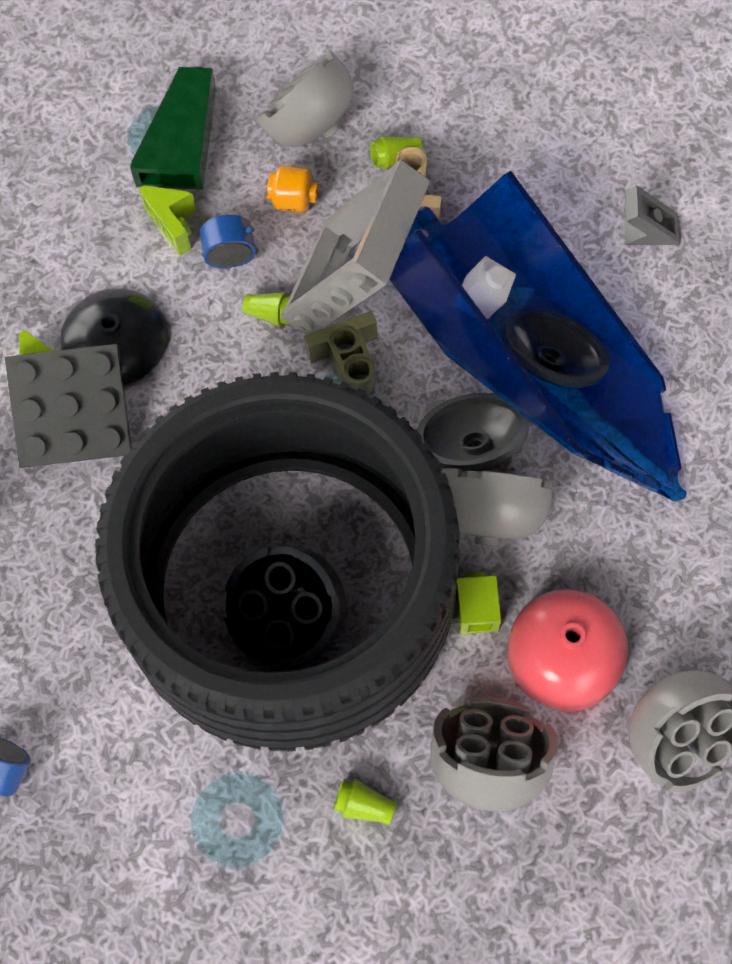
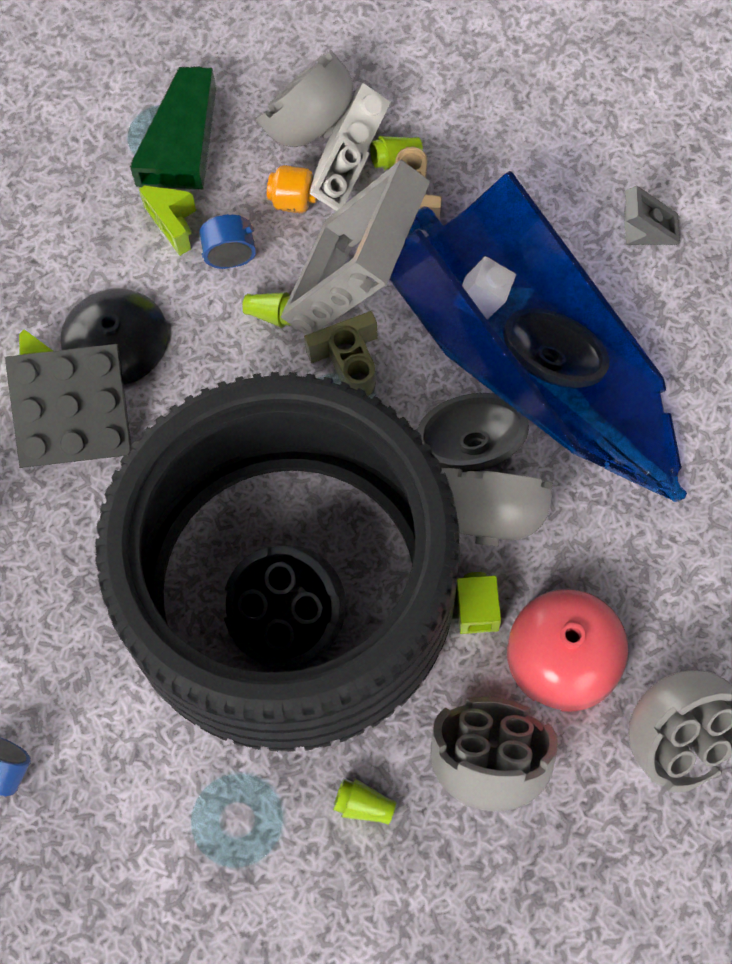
none -> white slope [310,83,391,211]

